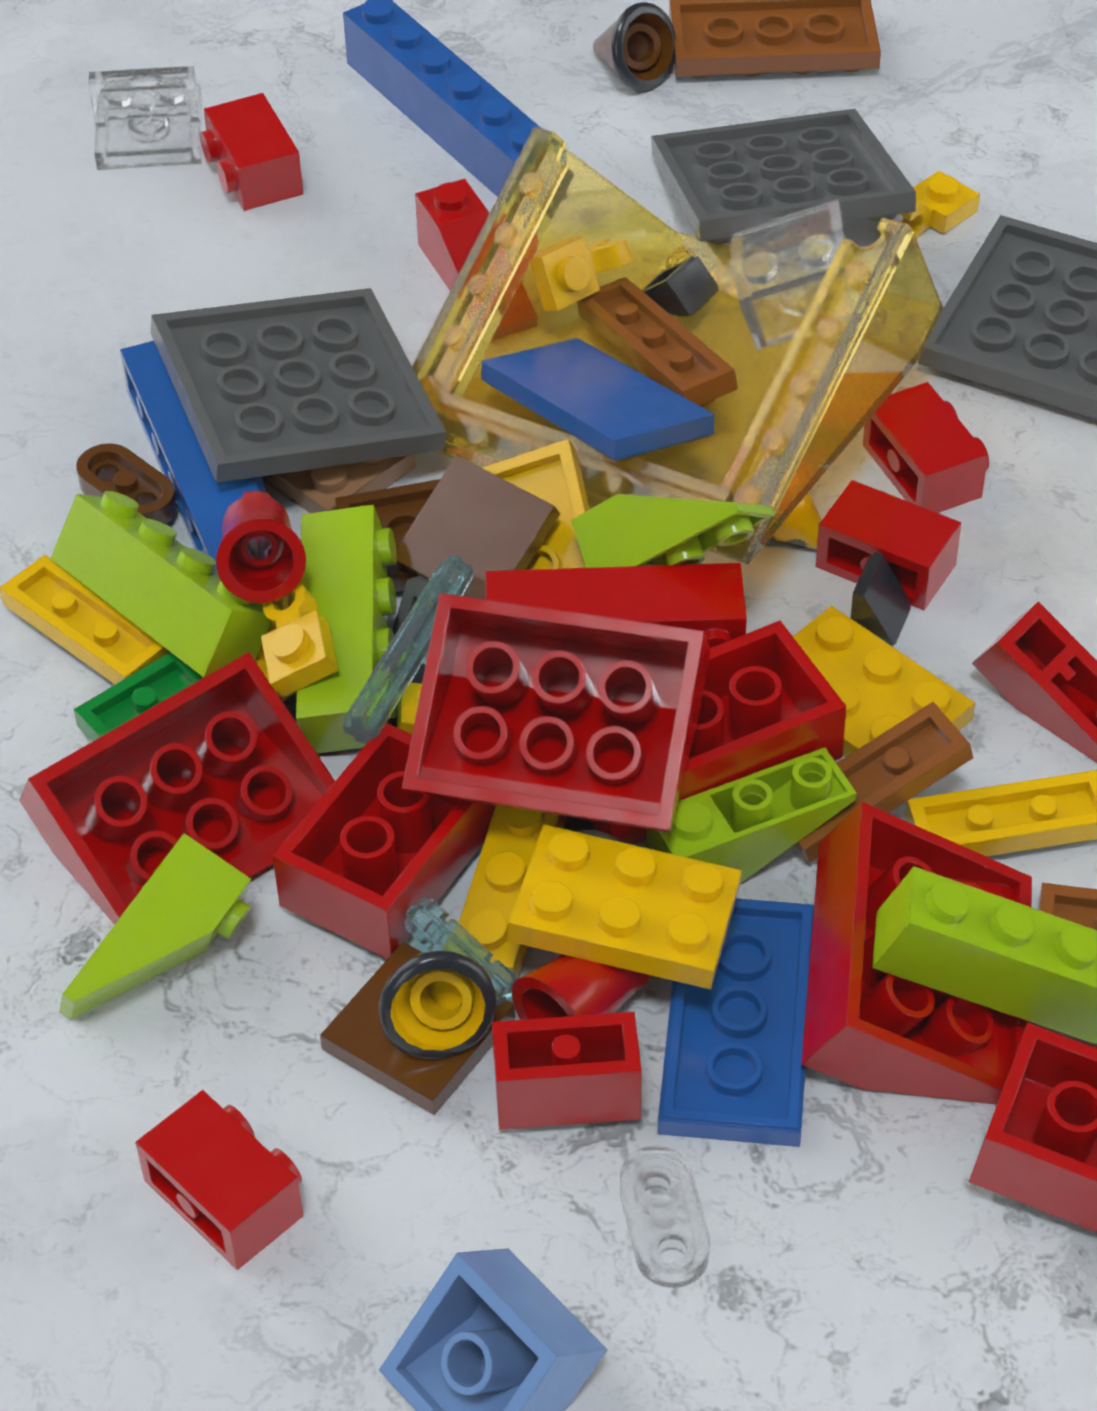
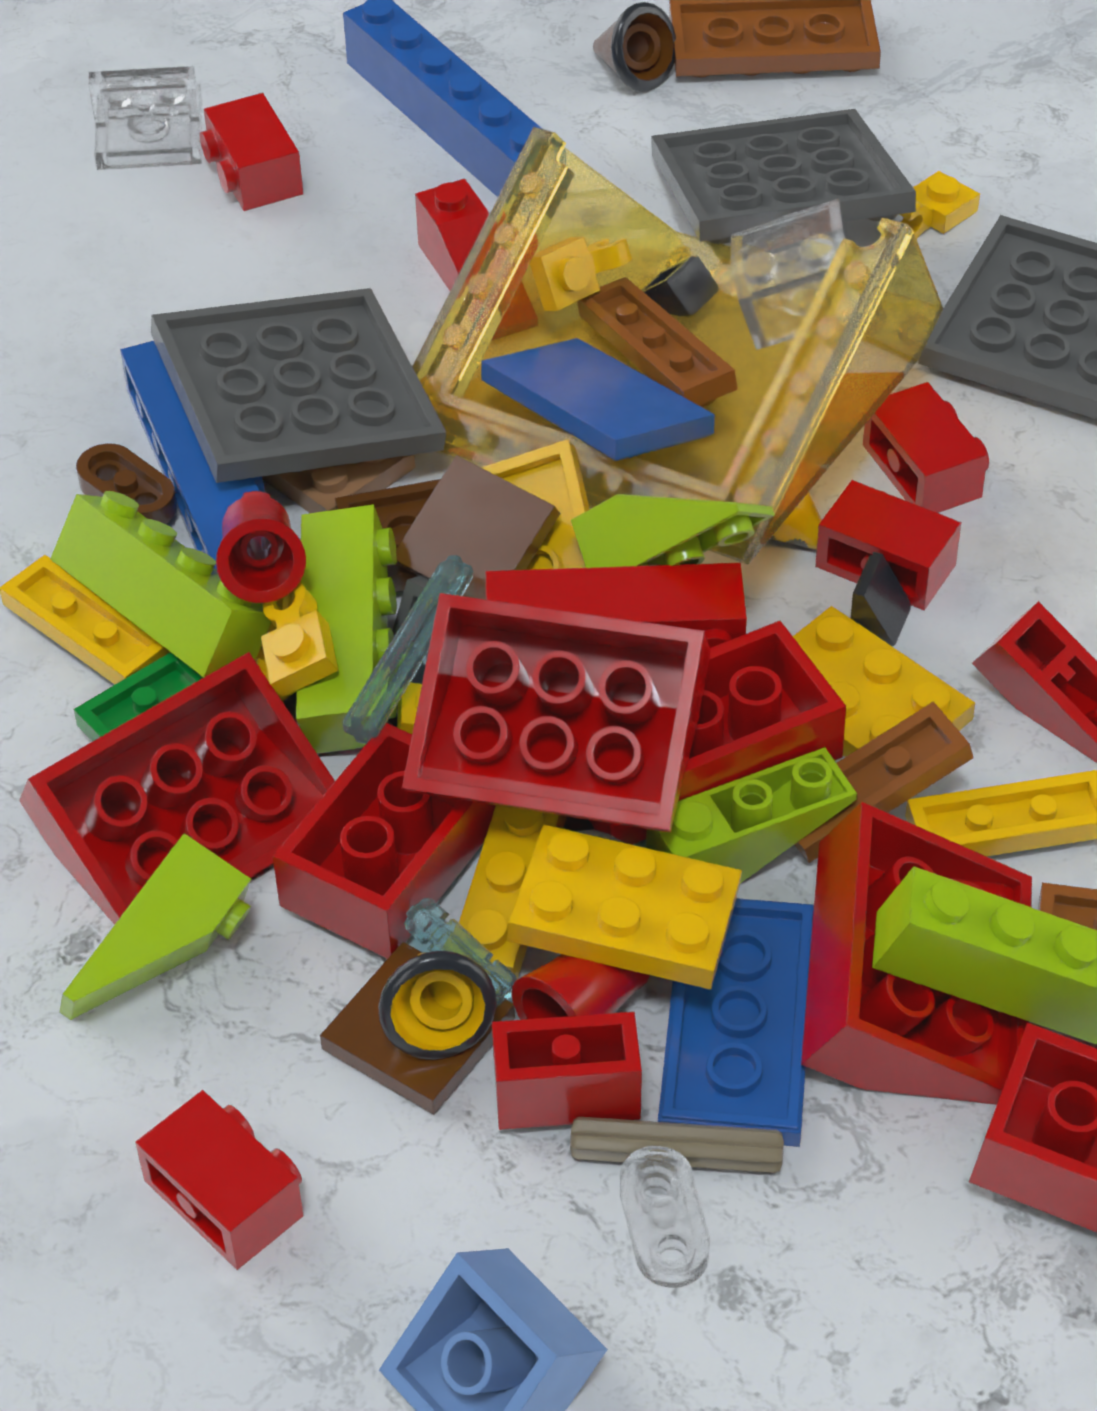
none -> dark tan axle [570,1117,784,1173]

